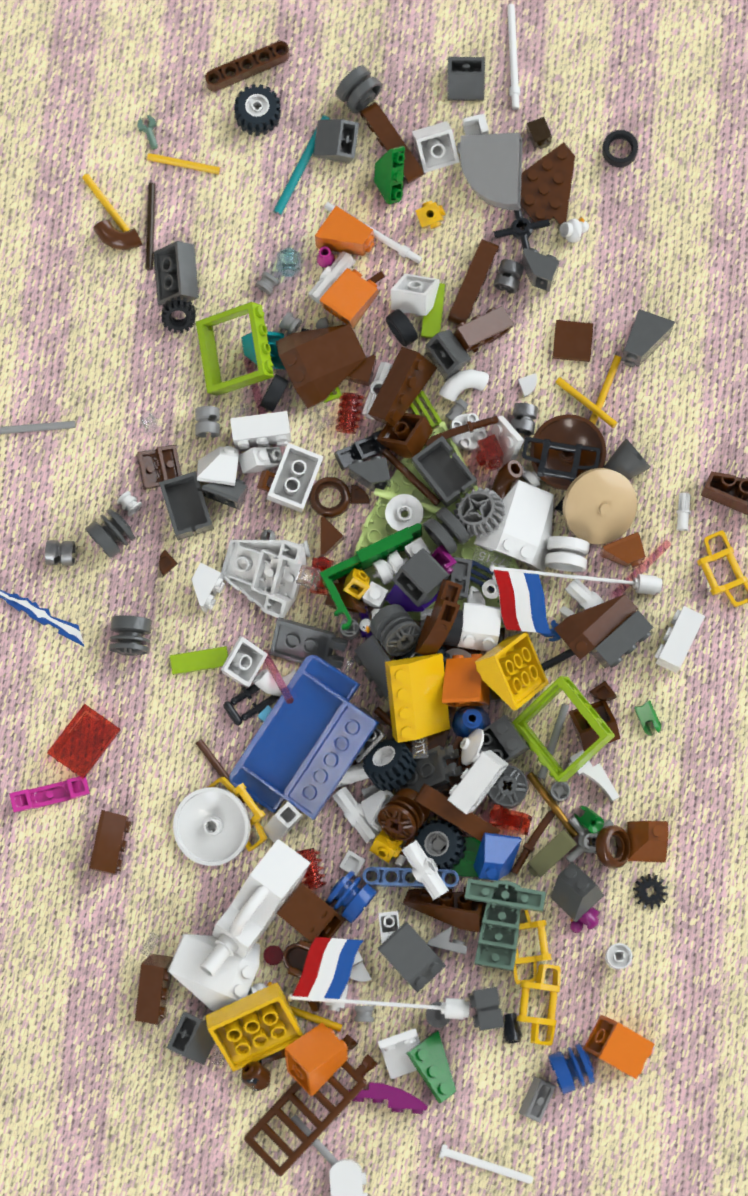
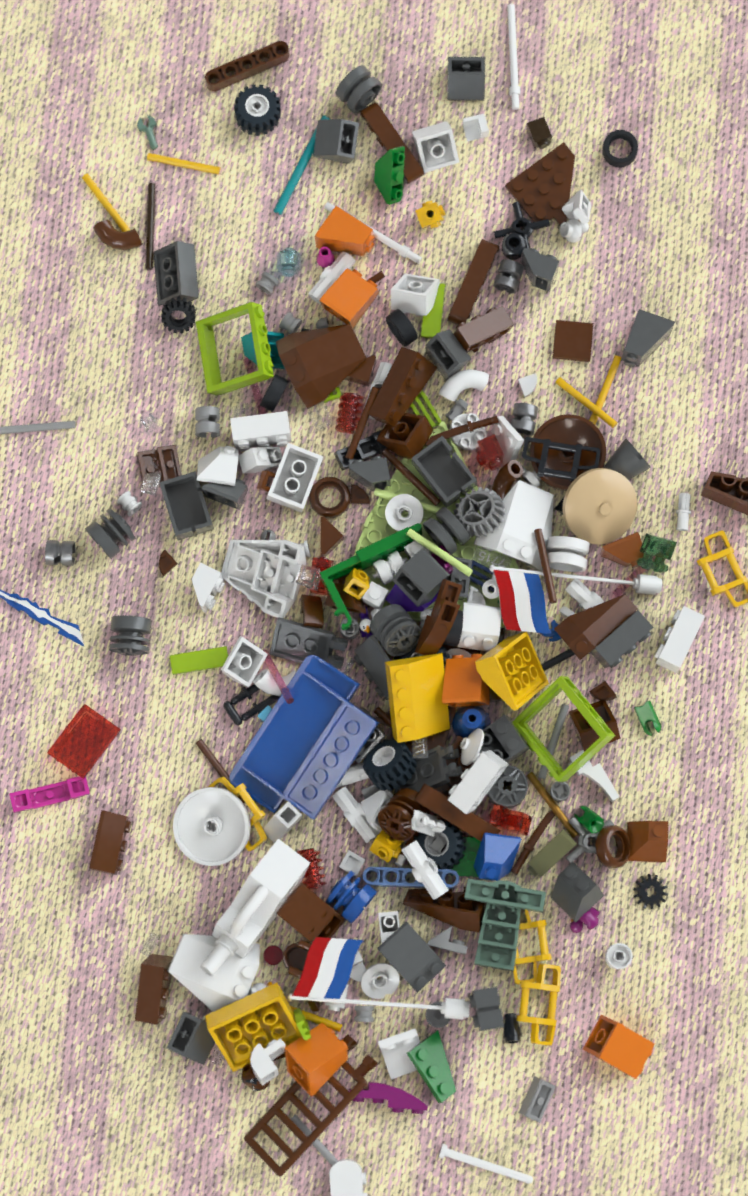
light grey brick [457,133,523,210] -> none
blue wheel [548,1043,595,1095] -> none
none -> clear slope [141,472,161,495]
none -> white brick [251,1038,286,1086]
none -> lime tile [294,1007,311,1040]
none -> reddish brown slope [301,594,324,628]
none -> reddish brown bar [345,387,379,460]
none -> white dish [361,963,400,999]
none -> yellowish green bar [406,529,473,577]
none -> white hinge [412,810,446,836]
none -> black head [502,233,526,260]
none -> reddish brown bar [534,529,557,604]
none -> white slope [562,190,591,225]
none -> clear green plate [637,533,677,573]

